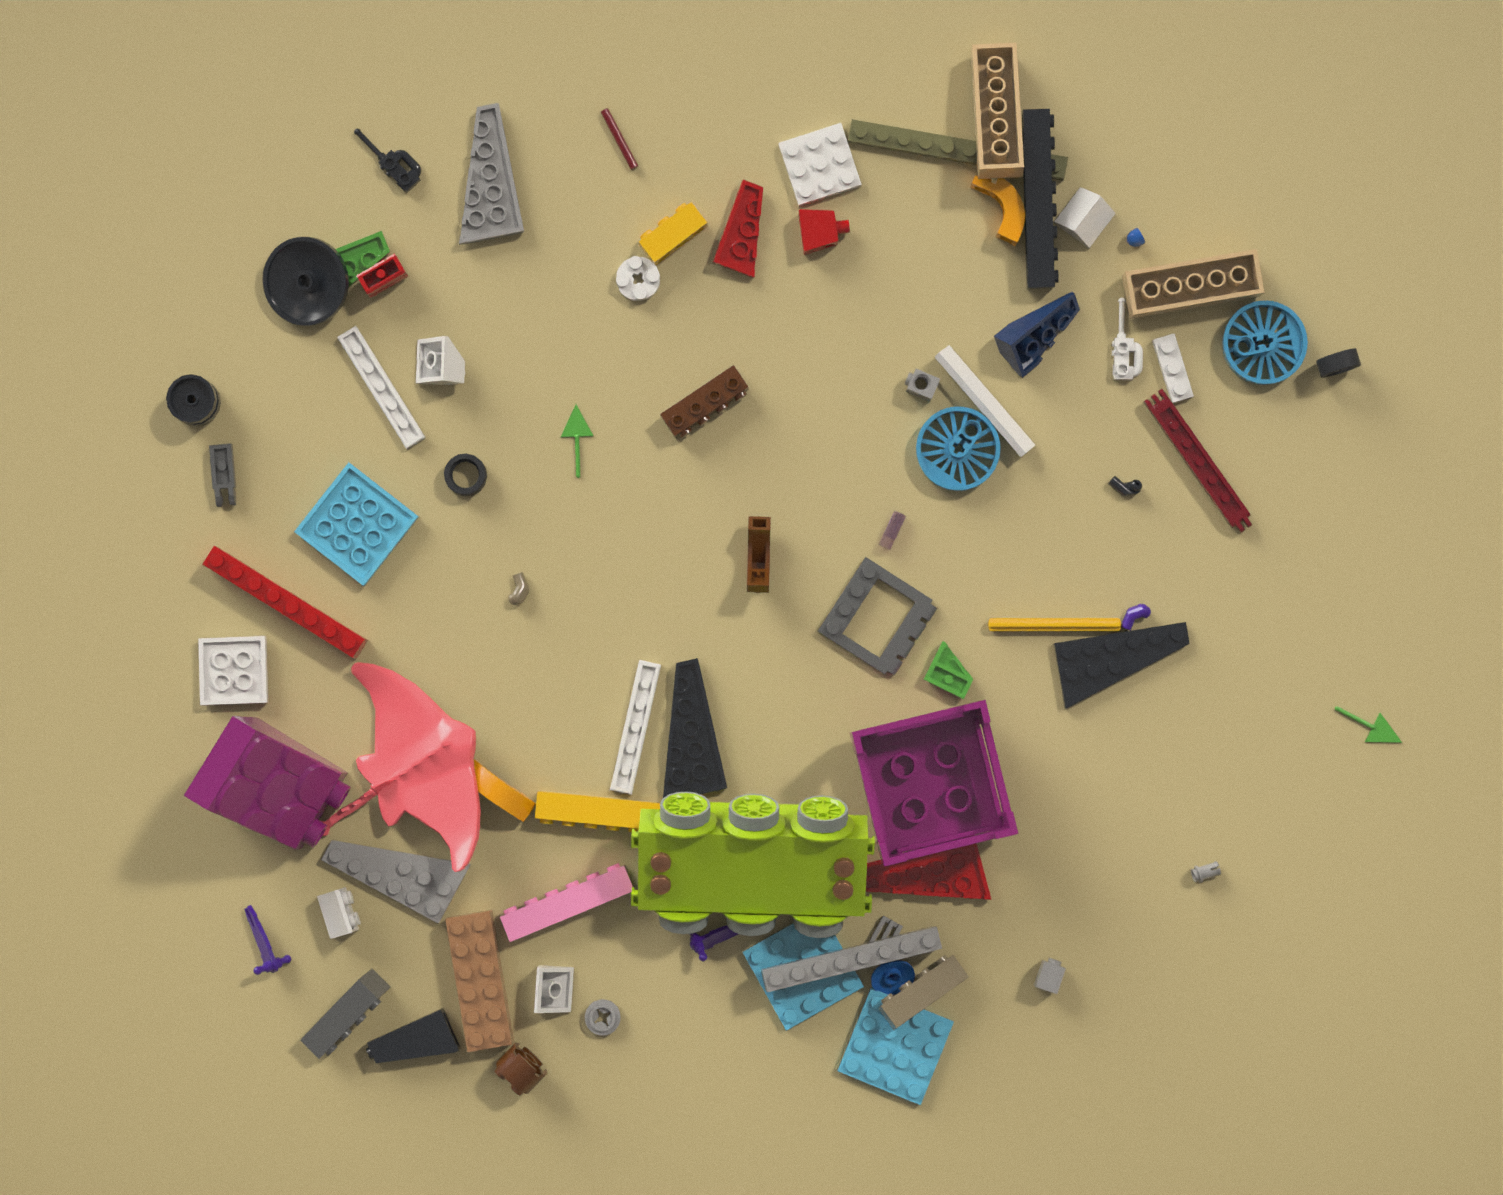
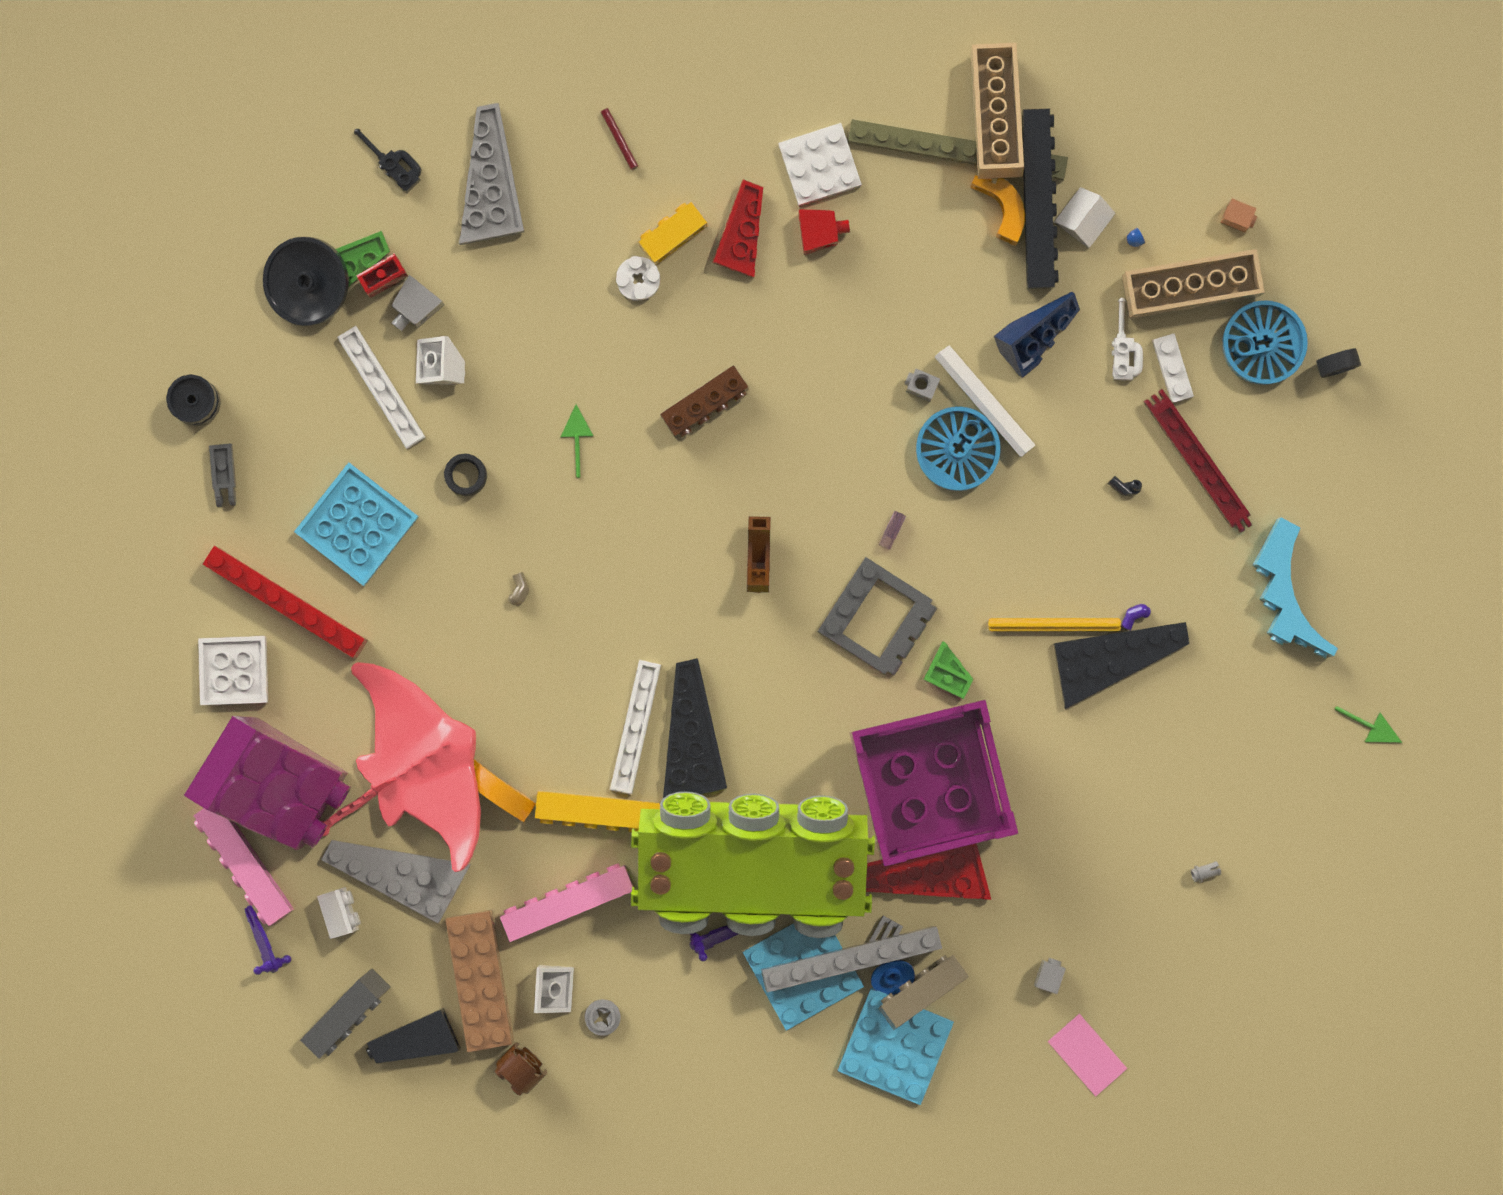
none -> bright pink brick [193,808,295,926]
none -> light grey torso [392,275,445,331]
none -> bright pink sticker [1048,1014,1127,1096]
none -> nougat brick [1220,198,1257,233]
none -> medium azure arch [1252,517,1338,658]

